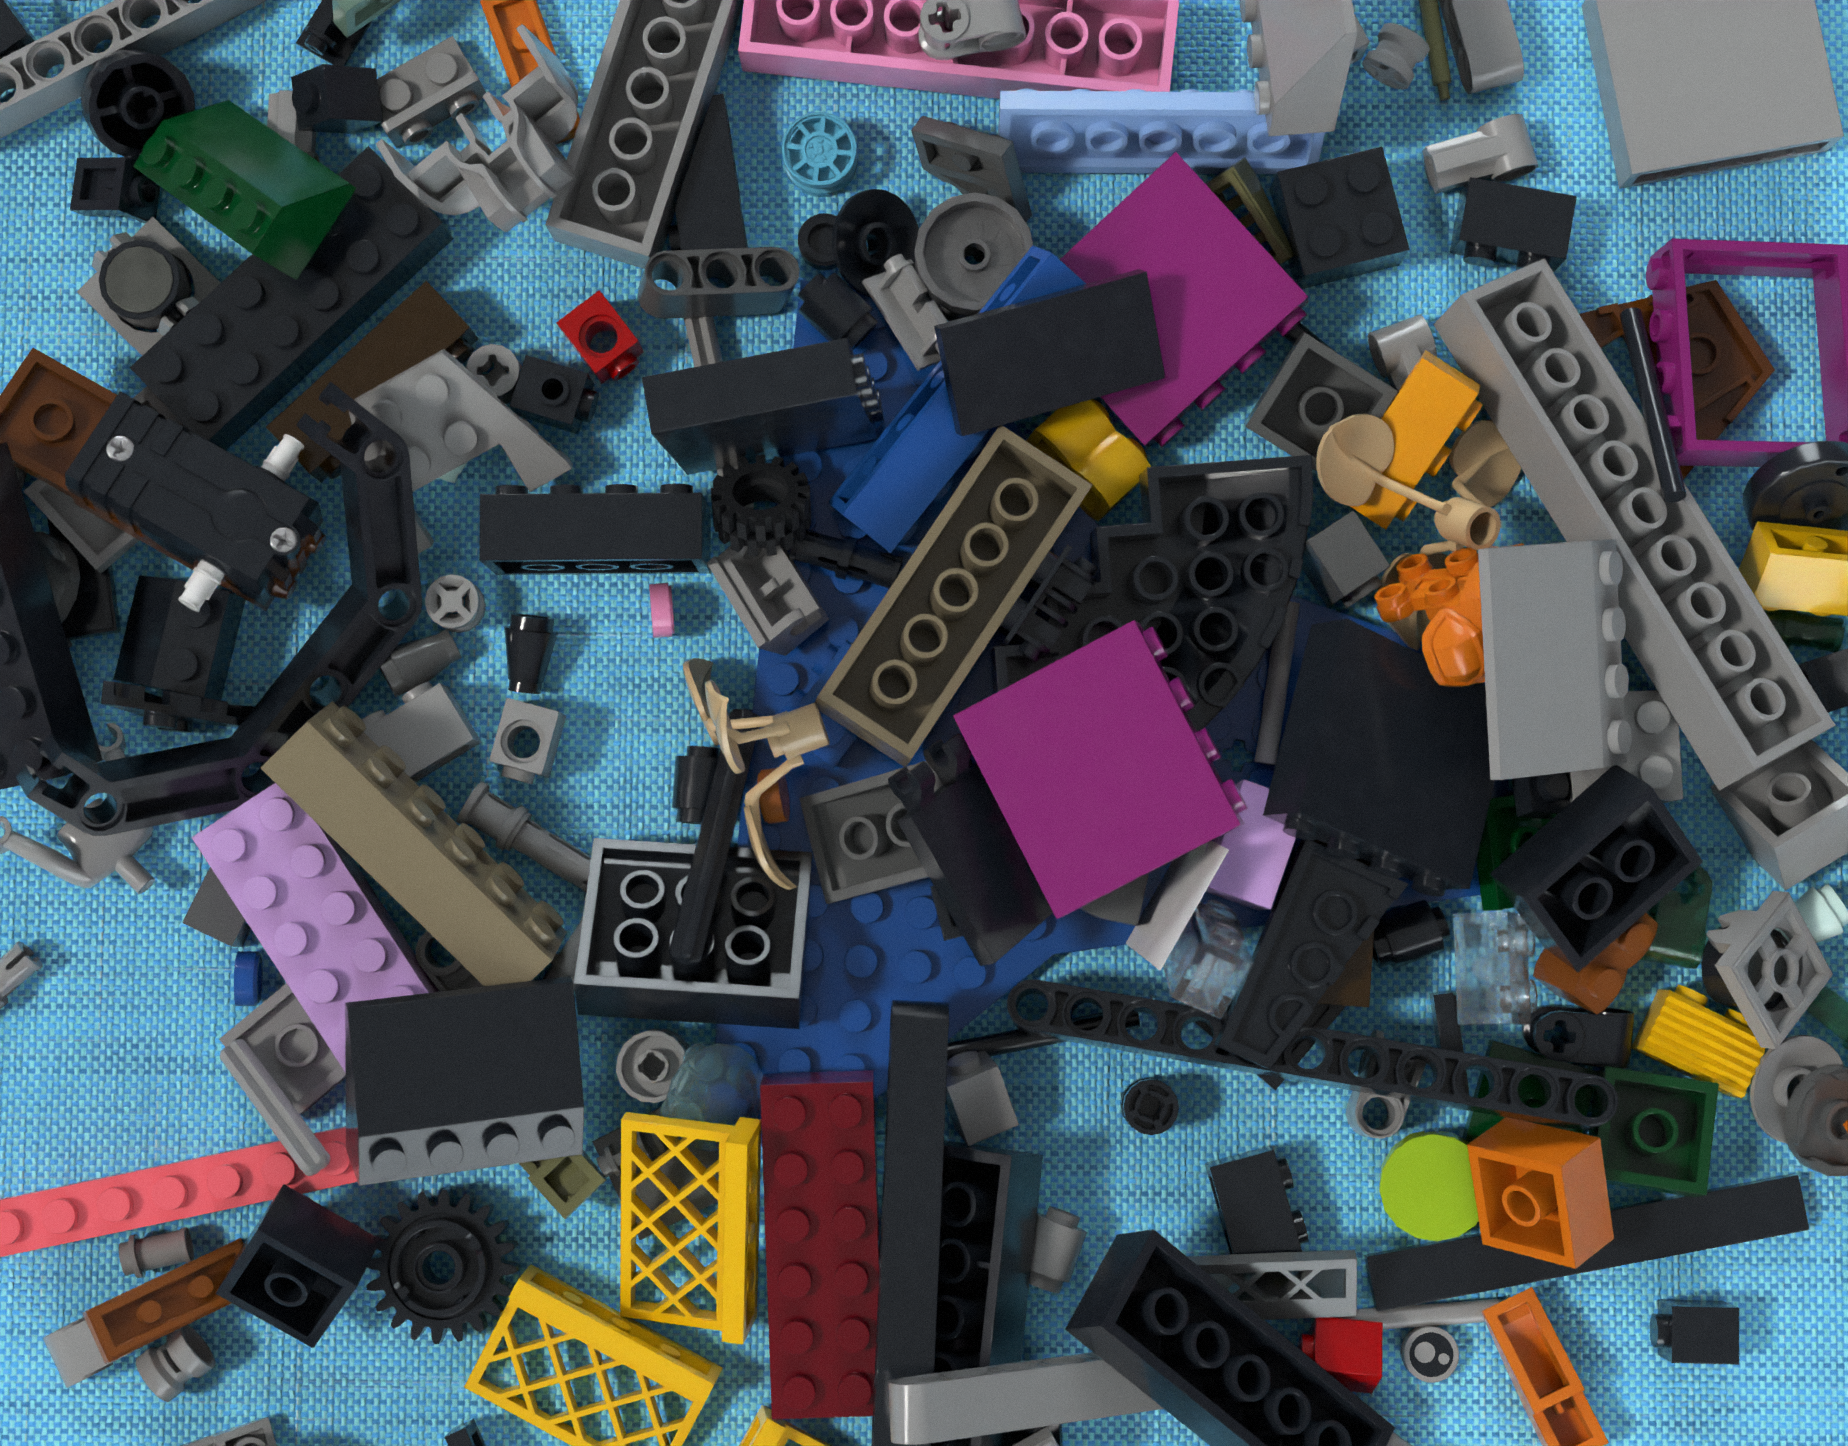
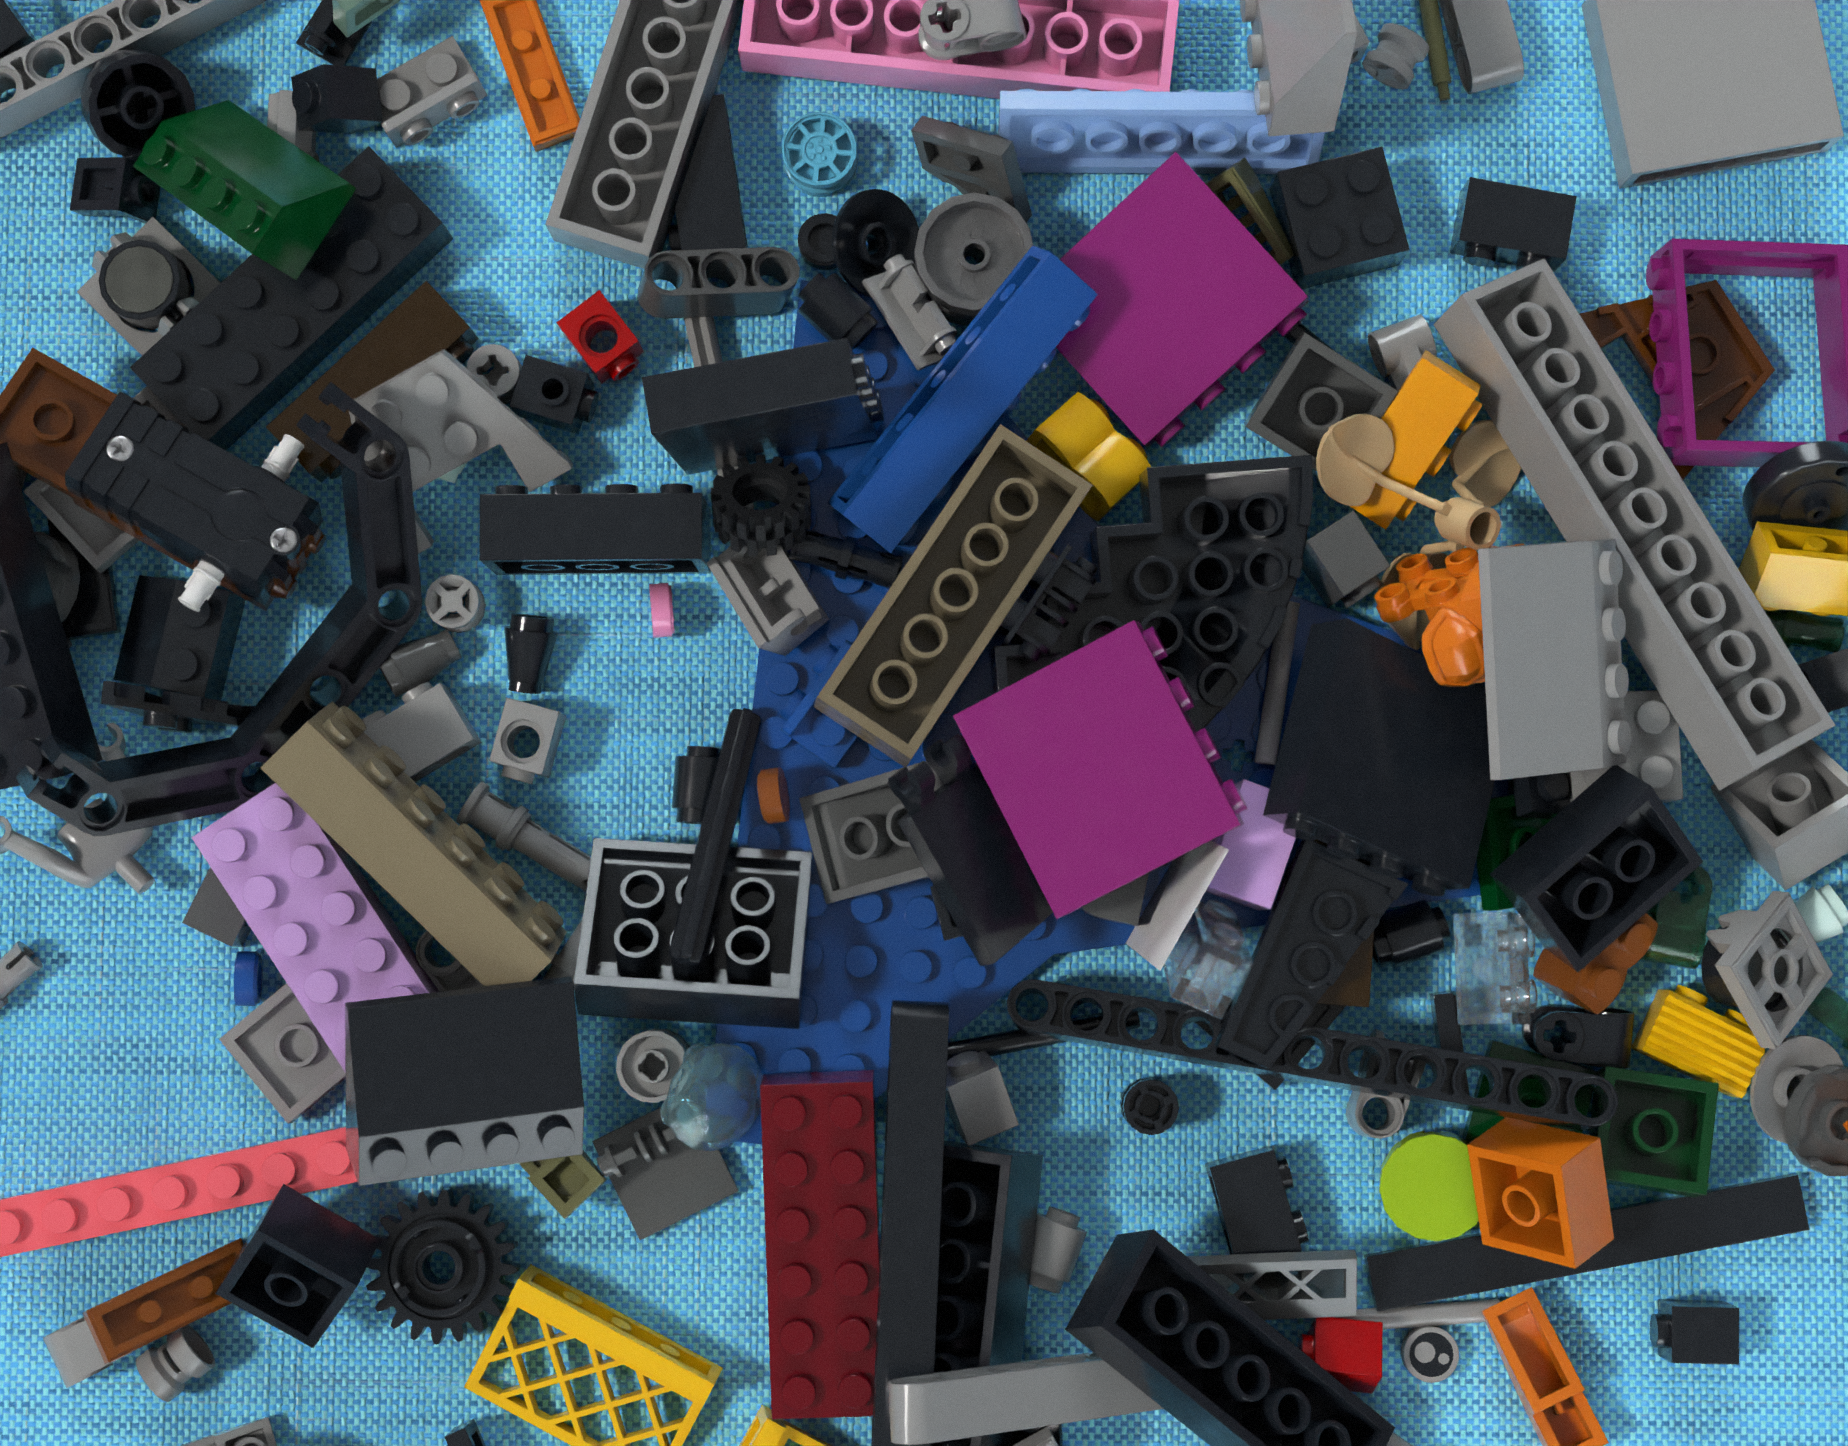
light grey pin [119,1227,194,1278] -> none
light grey axle [220,1039,330,1176] -> none
light grey piece [376,24,578,232] -> none
yellow fence [620,1112,761,1345] -> none
tan plant [683,658,830,890] -> none
black tile [934,269,1165,436] -> none
light grey piece [1422,114,1538,194] -> none
black bar [1620,307,1687,503] -> none

